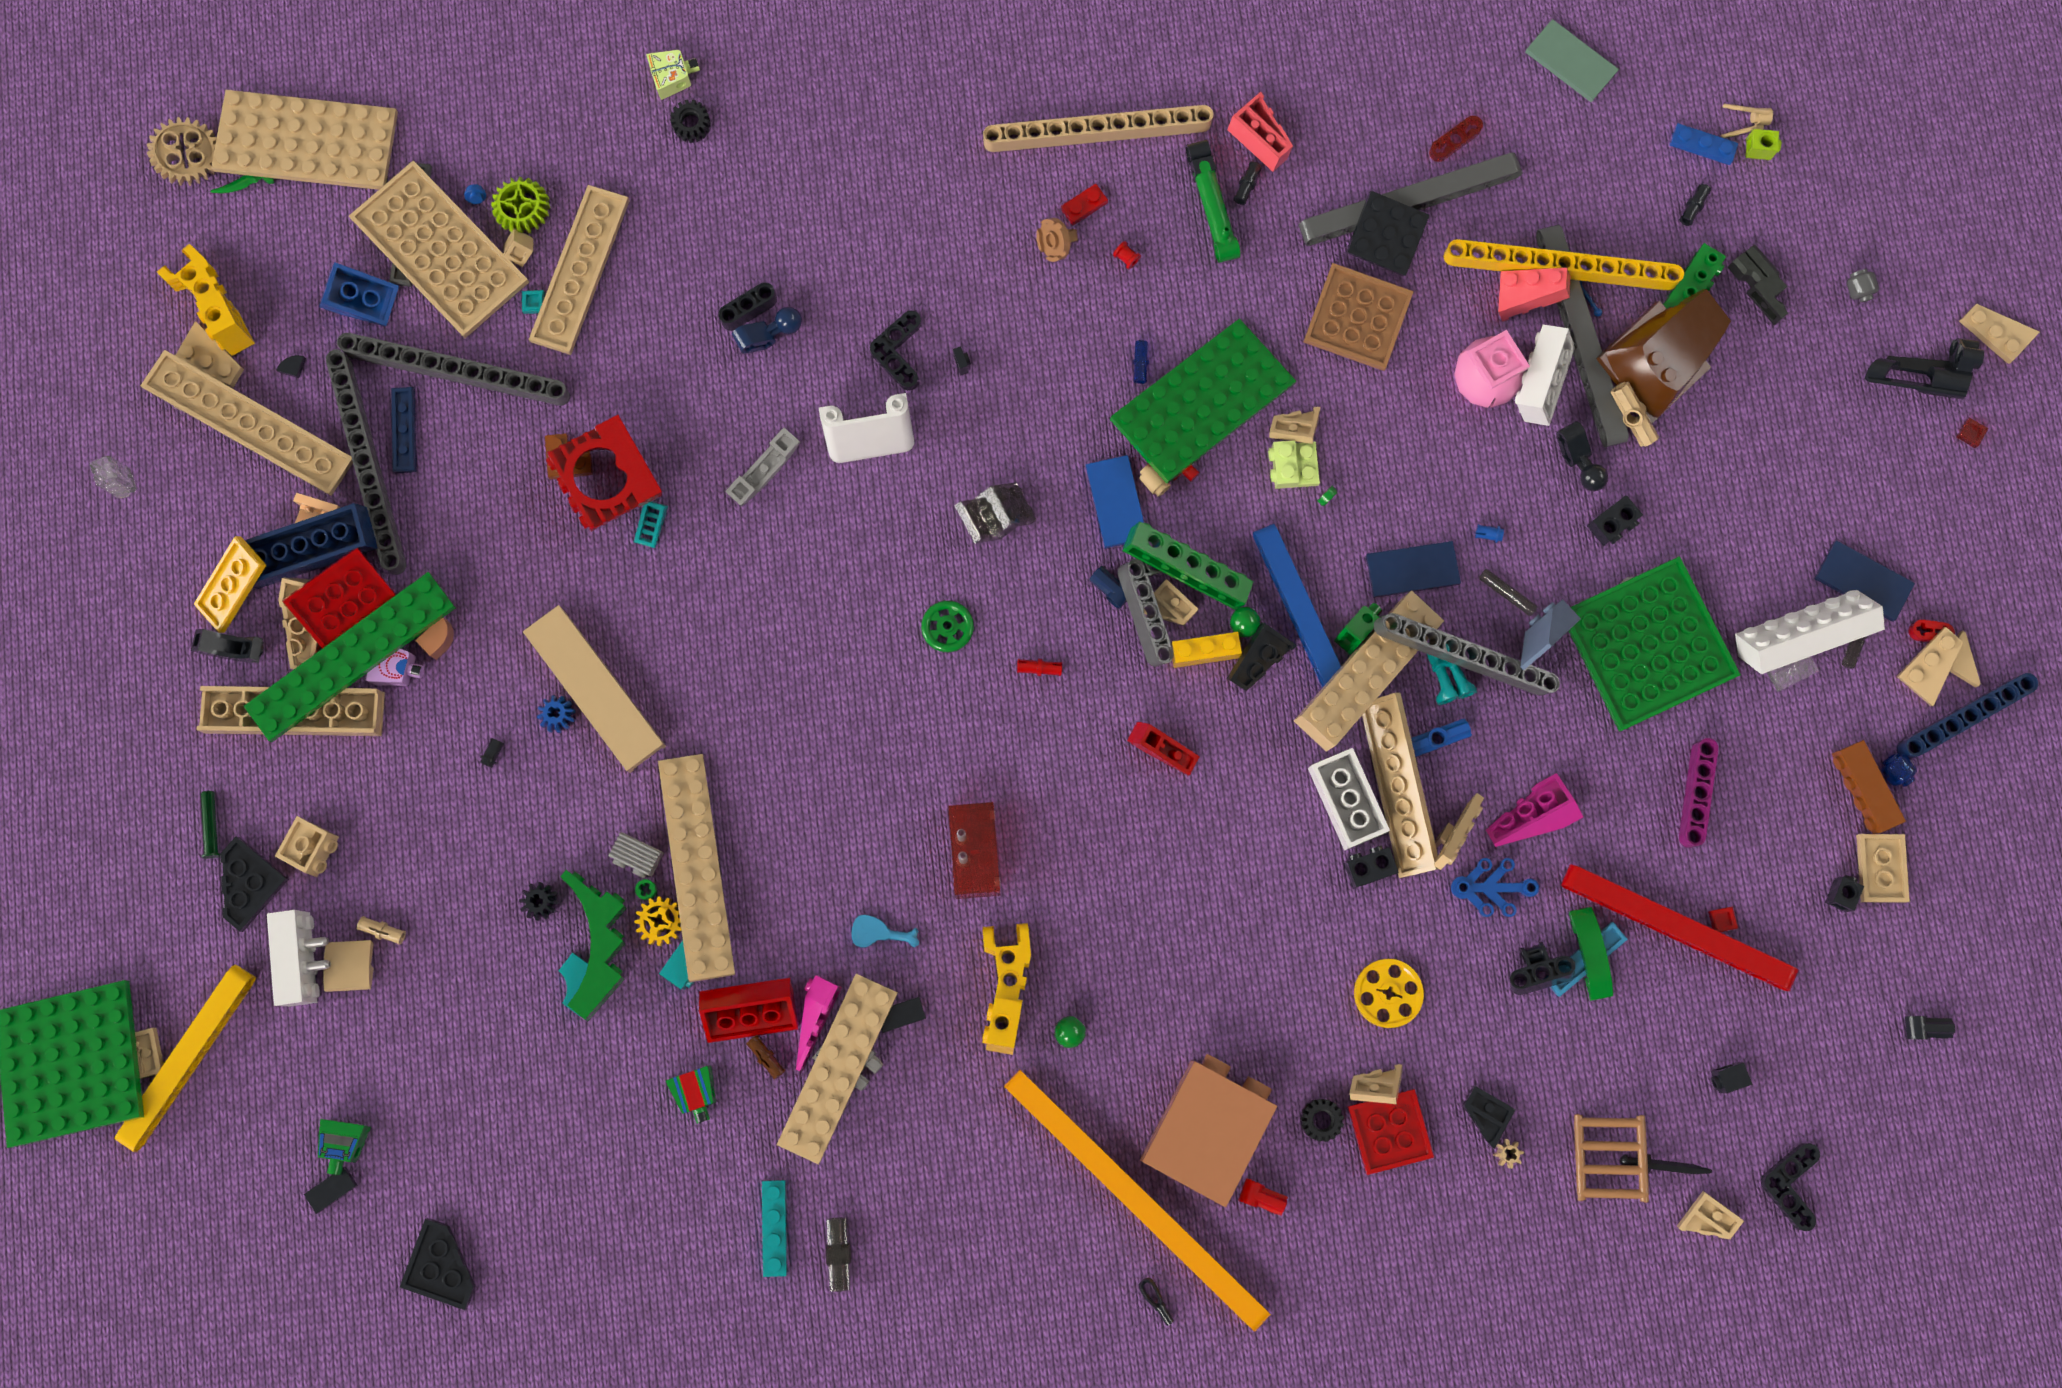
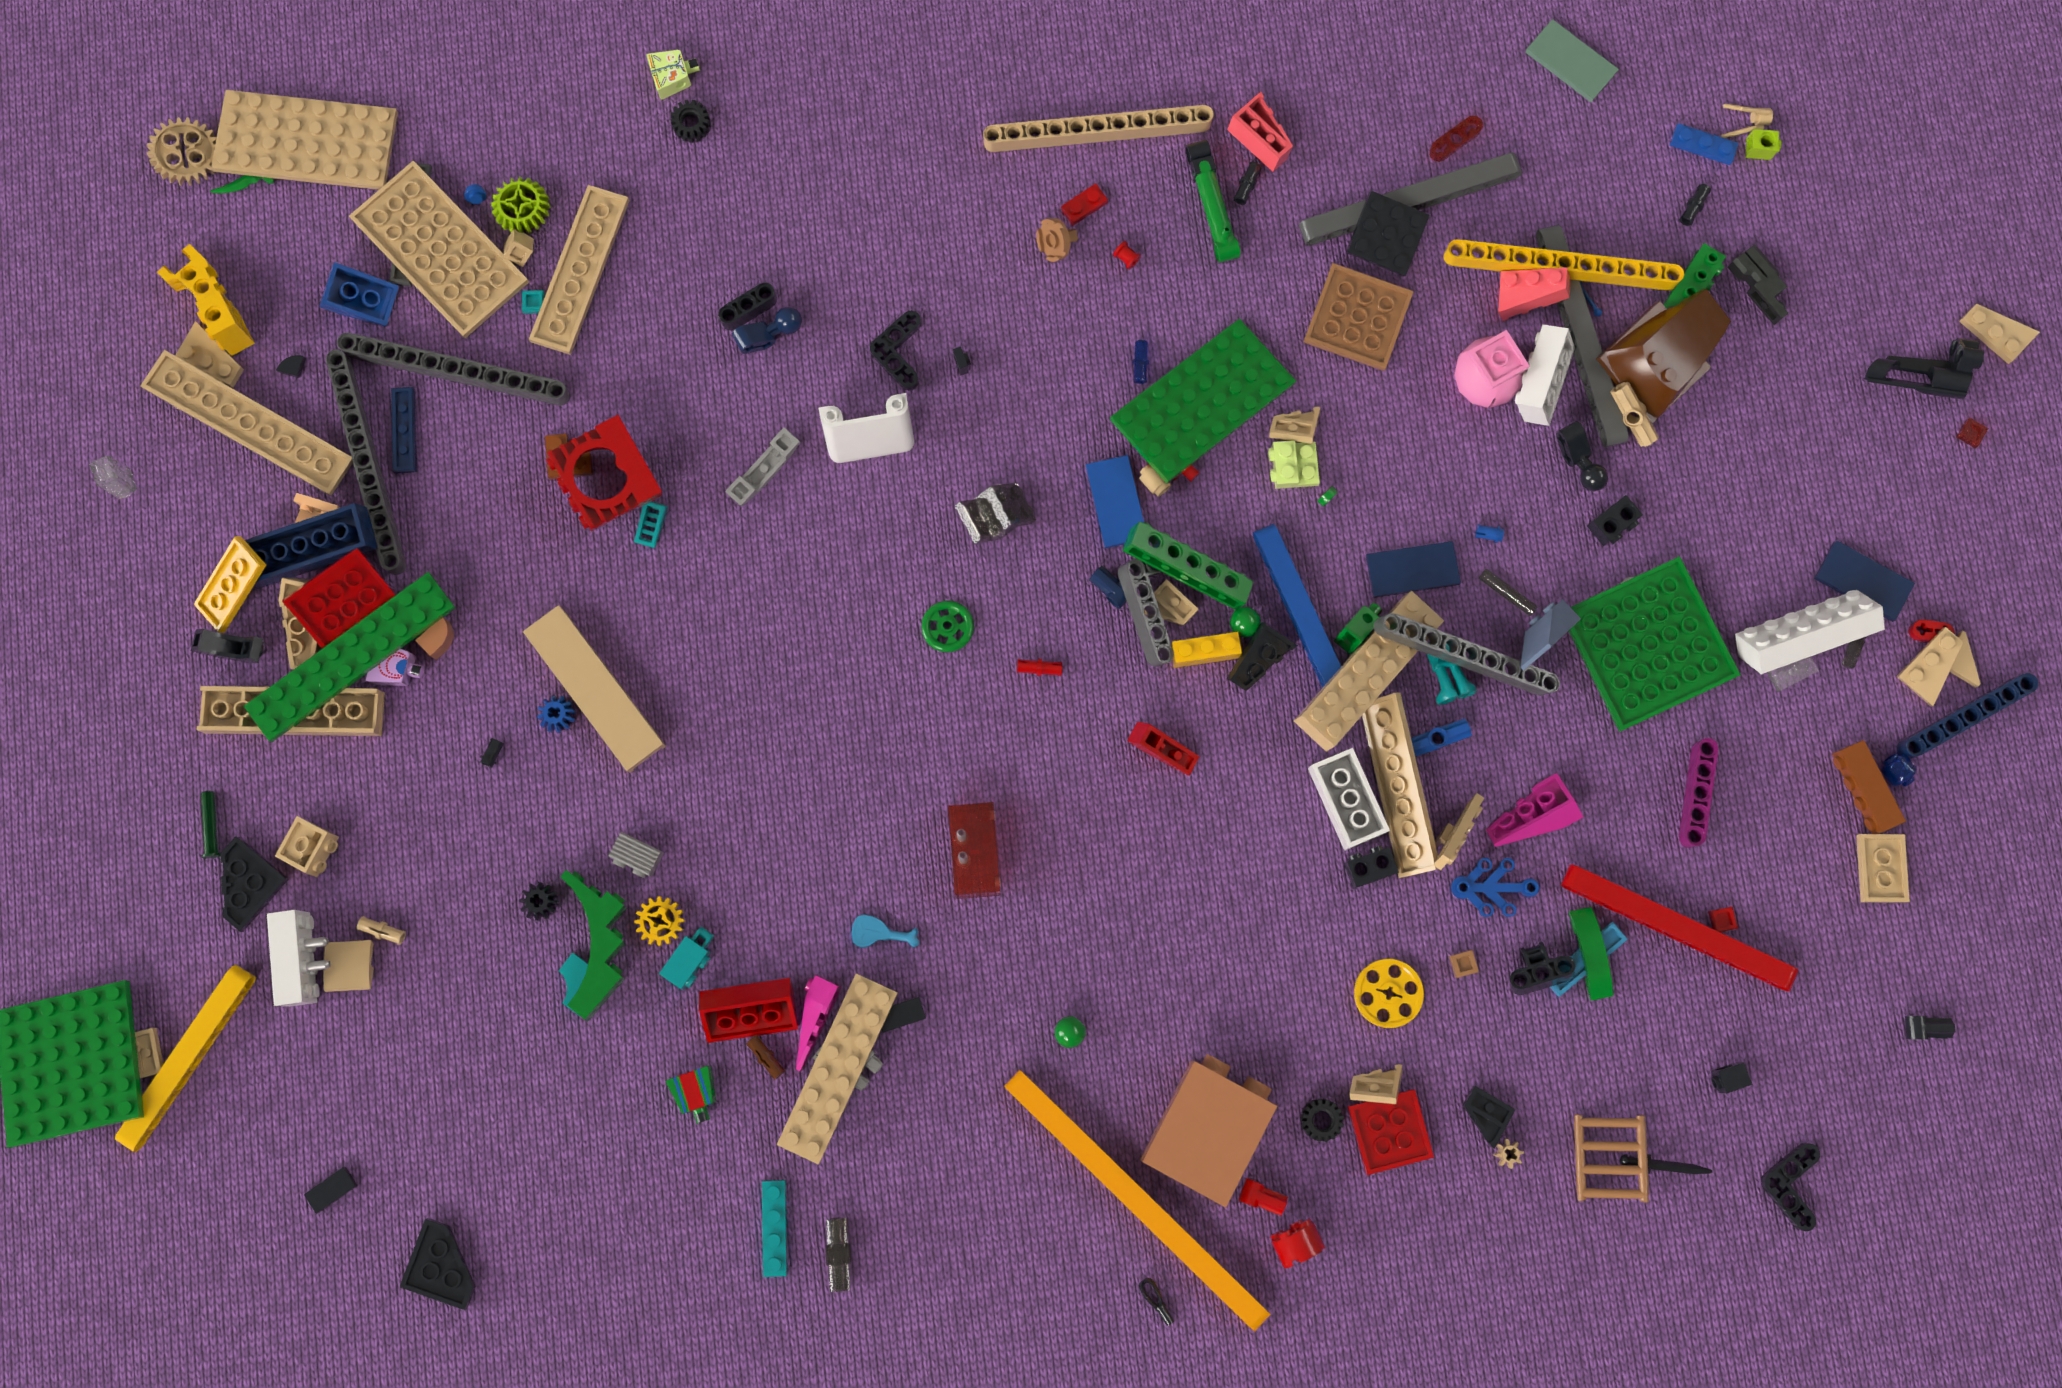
green torso [318,1119,371,1175] -> none
green bush [635,879,657,900] -> none
tan plate [658,754,735,983] -> none
yellow brick [982,923,1031,1055] -> none
tan wing [1677,1191,1744,1239] -> none
black brick [1825,875,1864,912] -> none
dark grey head [1846,269,1879,303] -> none
none -> red brick [1270,1218,1326,1268]
none -> medium nougat plate [1449,950,1479,978]

